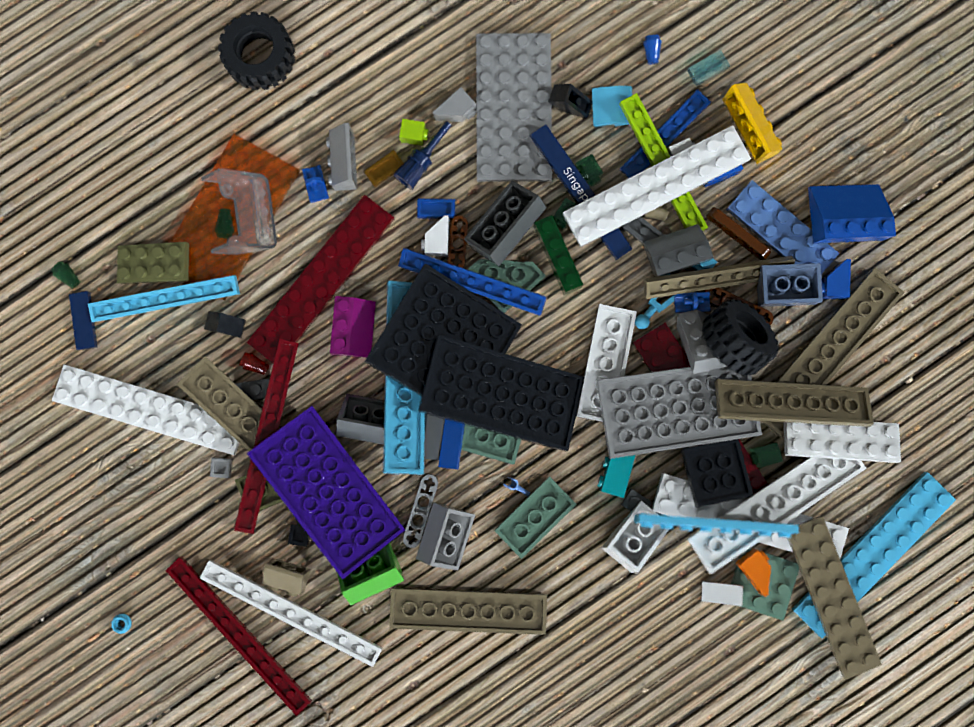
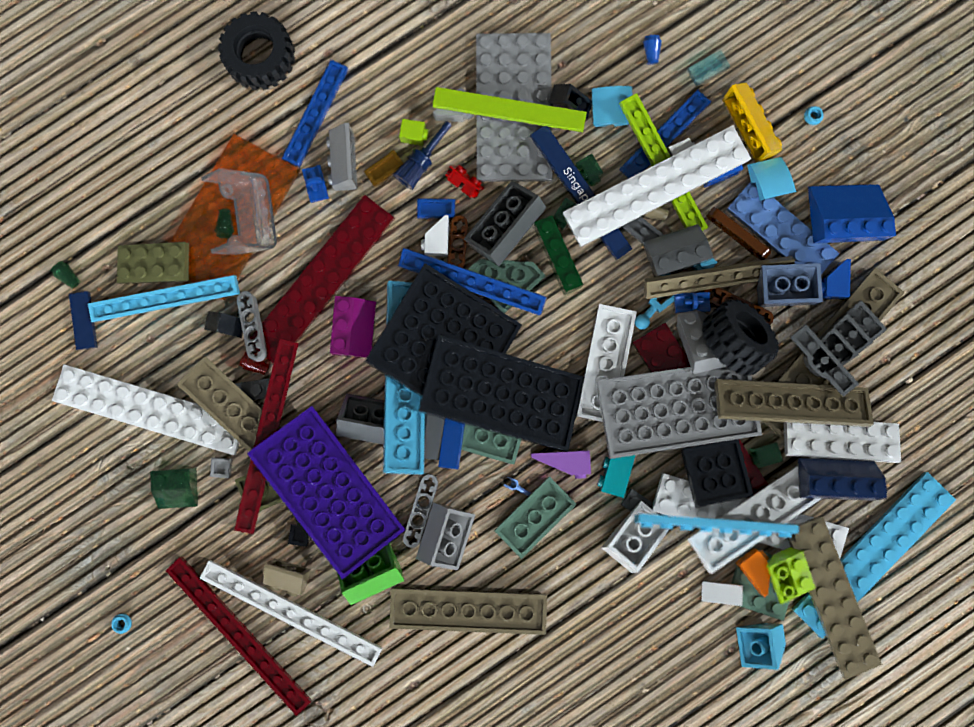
none -> clear green slope [150,468,198,509]
none -> light grey beam [237,291,267,362]
none -> blue tile [282,60,348,168]
none -> lime tile [433,87,587,132]
none -> red hinge [445,165,484,199]
none -> medium lavender slope [531,450,591,479]
none -> medium azure slope [736,623,786,670]
none -> medium azure slope [747,157,796,201]
none -> lime slope [767,547,815,604]
none -> dark grey slope [790,300,888,397]
none -> dark blue slope [798,458,887,501]
none -> medium azure plate [804,106,824,125]

